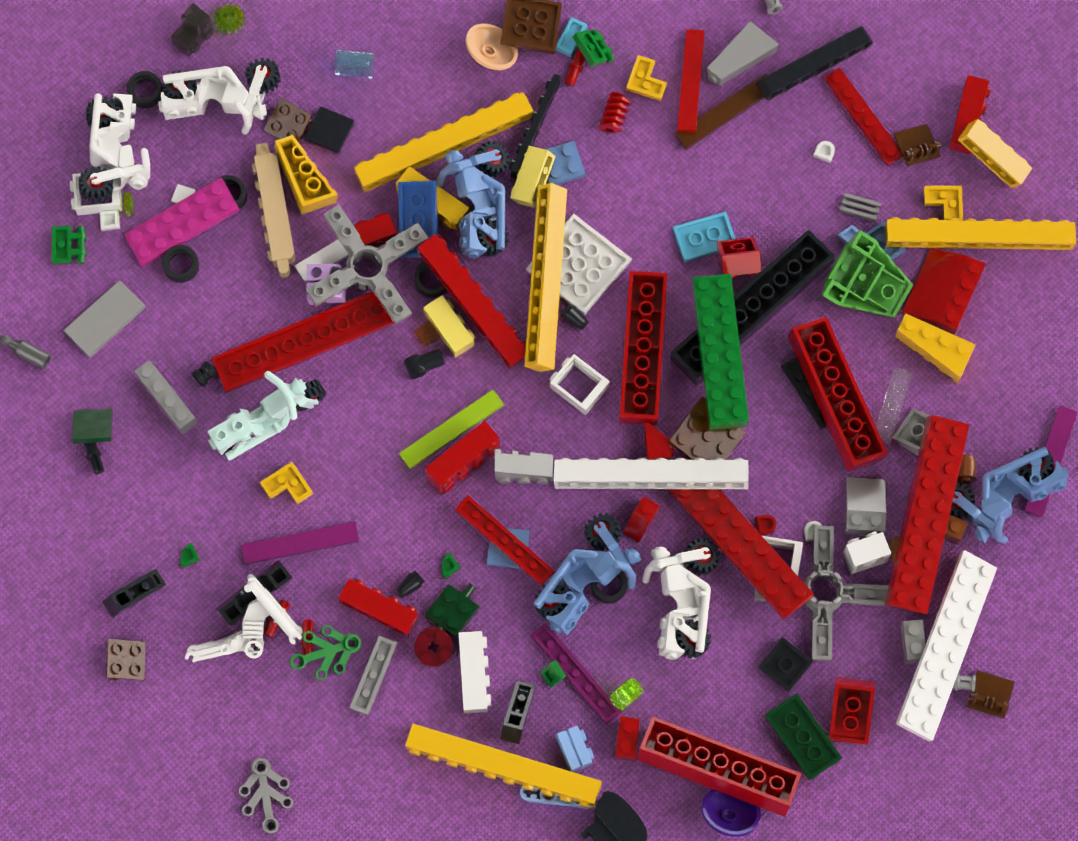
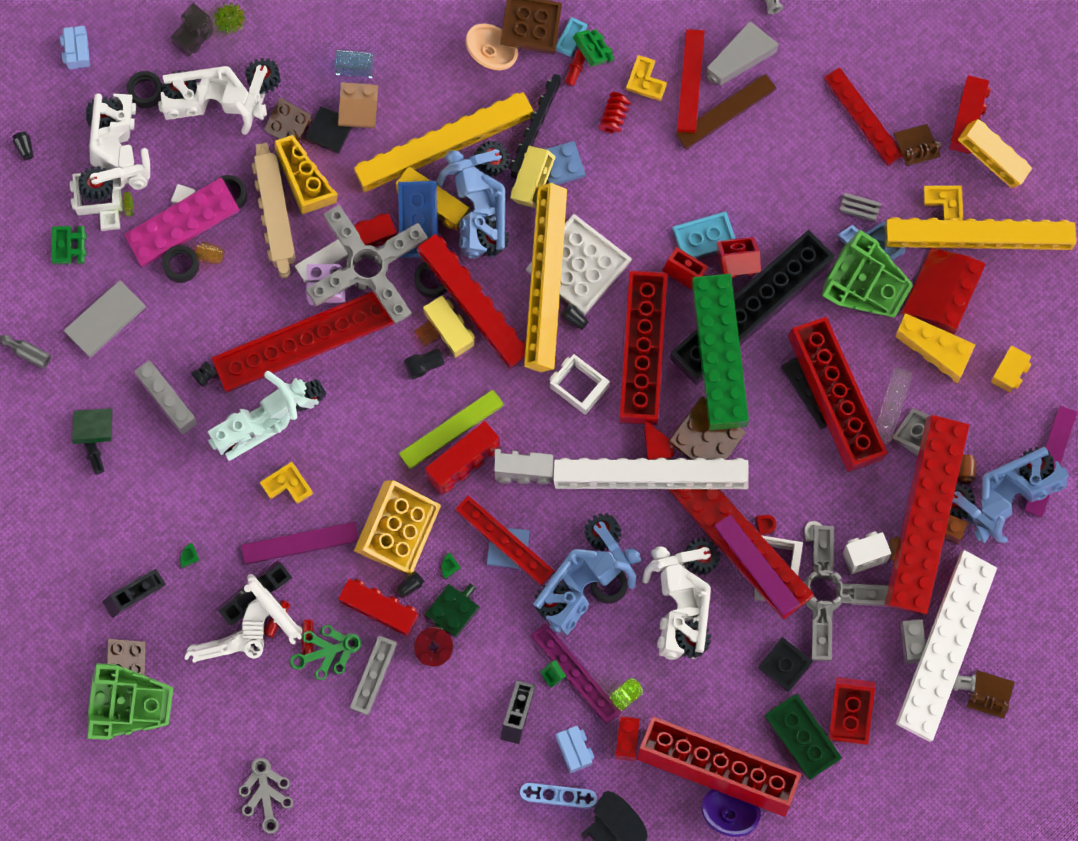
yellow brick [405,723,602,808] -> none
white brick [459,631,491,714] -> none
red slope [623,496,660,543] -> none
black beam [756,26,873,100] -> none
white tile [813,141,835,163] -> none
light grey slope [844,477,886,536] -> none
none -> black cone [12,131,34,161]
none -> light blue brick [60,26,90,69]
none -> bright green wedge [87,663,173,740]
none -> clear yellow brick [195,241,225,264]
none -> medium nougat slope [338,82,378,129]
none -> yellow slope [354,480,441,574]
none -> red brick [662,247,708,290]
none -> magenta tile [715,515,799,616]
none -> yellow brick [991,345,1031,393]

